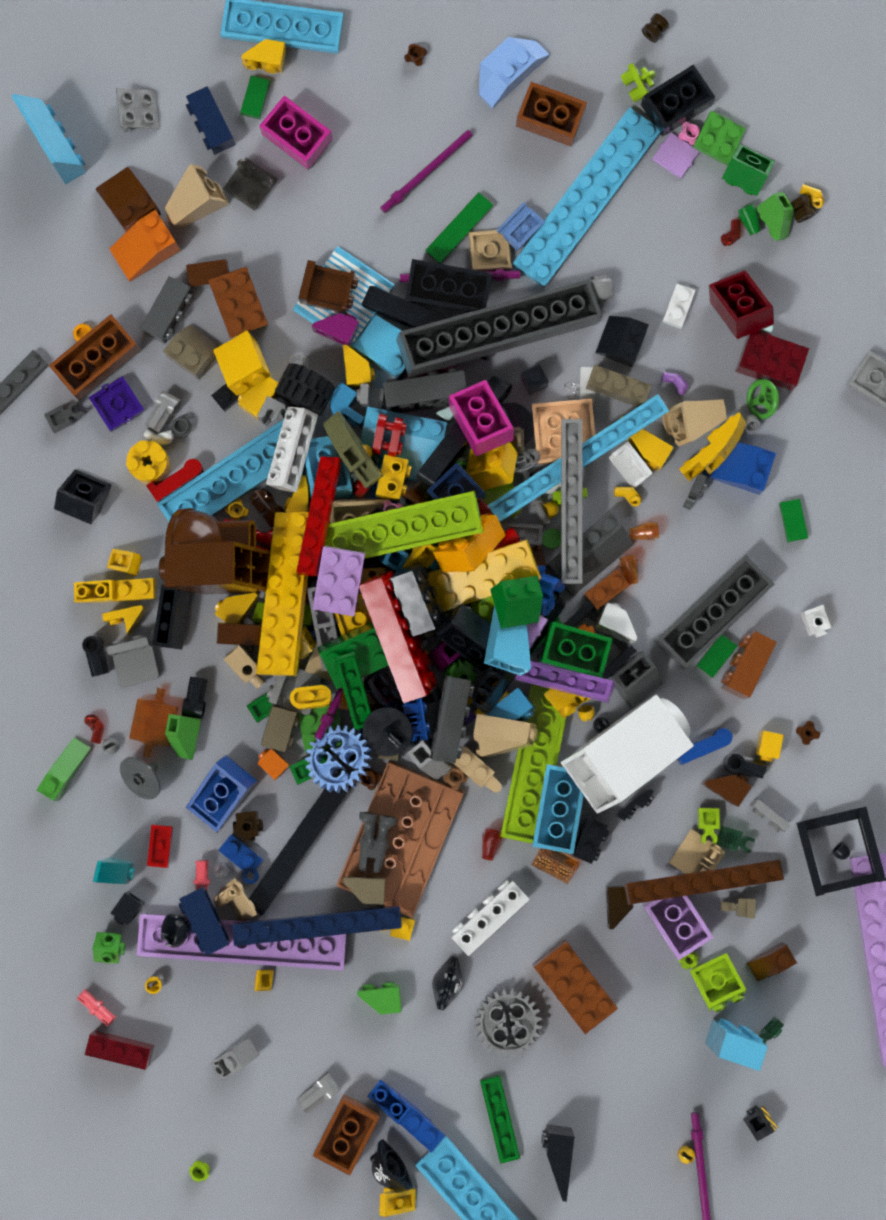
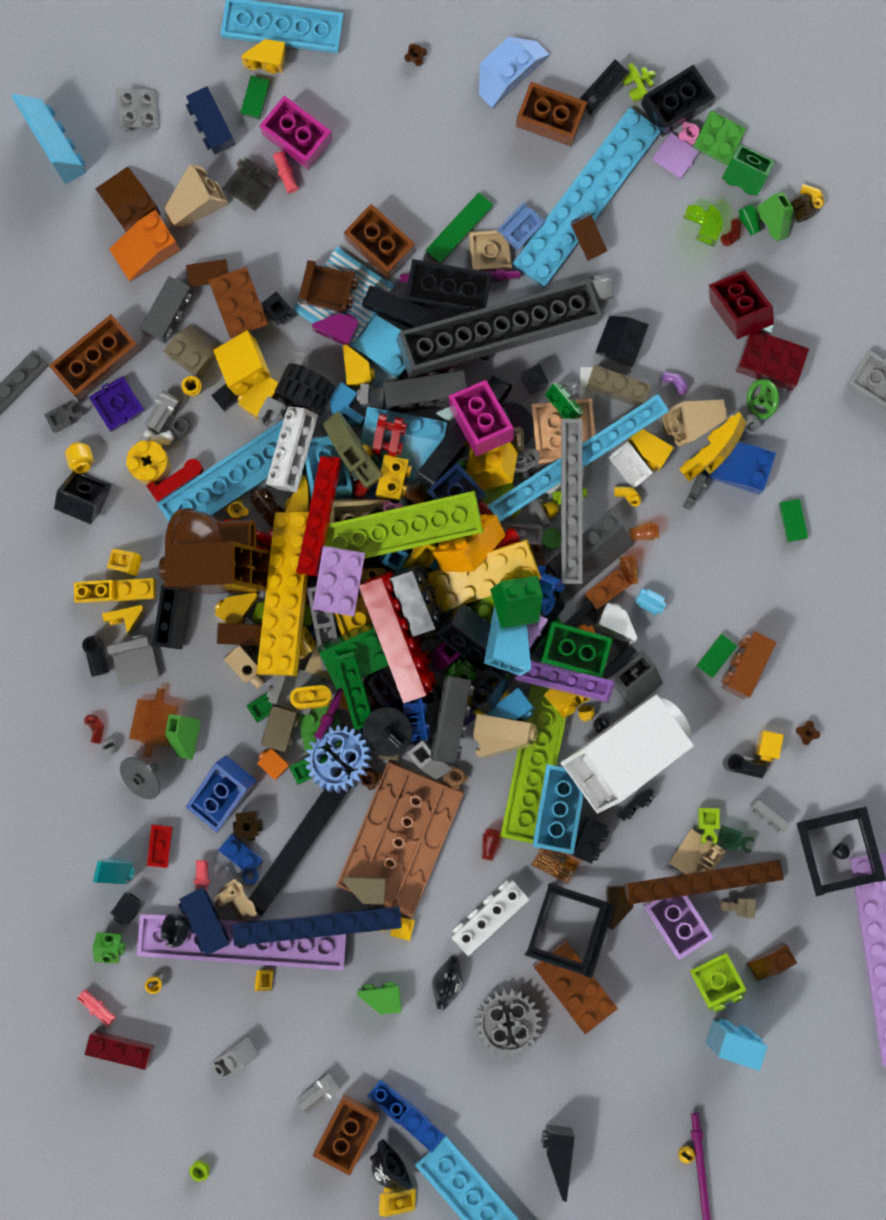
bright green slope [36,737,92,801] -> none
light orange tile [73,323,92,342] -> none
black piece [181,676,208,719] -> none
dark grey piece [359,812,398,873] -> none
magenta bar [380,130,473,213] -> none
tan hinge [453,745,502,793] -> none
green tile [480,1075,520,1164] -> none
dark brown wheel [642,13,669,43] -> none
dark grey brick [655,555,775,670] -> none
white plate [663,284,695,329] -> none
blue leg [677,728,732,765] -> none
lime plate [678,951,699,970] -> none
reddish brown slope [701,774,752,807] -> none
black brick [743,1105,778,1142] -> none
clear green plate [759,1016,784,1043] -> none
white brick [800,605,831,638] -> none
none -> yellow head [65,442,94,473]
none -> yellow cone [181,376,202,397]
none -> black brick [261,291,293,326]
none -> coral pin [273,151,299,194]
none -> dark orange brick [344,204,416,279]
none -> black piece [524,883,615,979]
none -> green hinge [545,383,584,419]
none -> reddish brown hinge [570,212,607,261]
none -> black plate [579,59,630,116]
none -> medium azure brick [635,588,667,616]
none -> clear neon green brick [683,204,723,247]

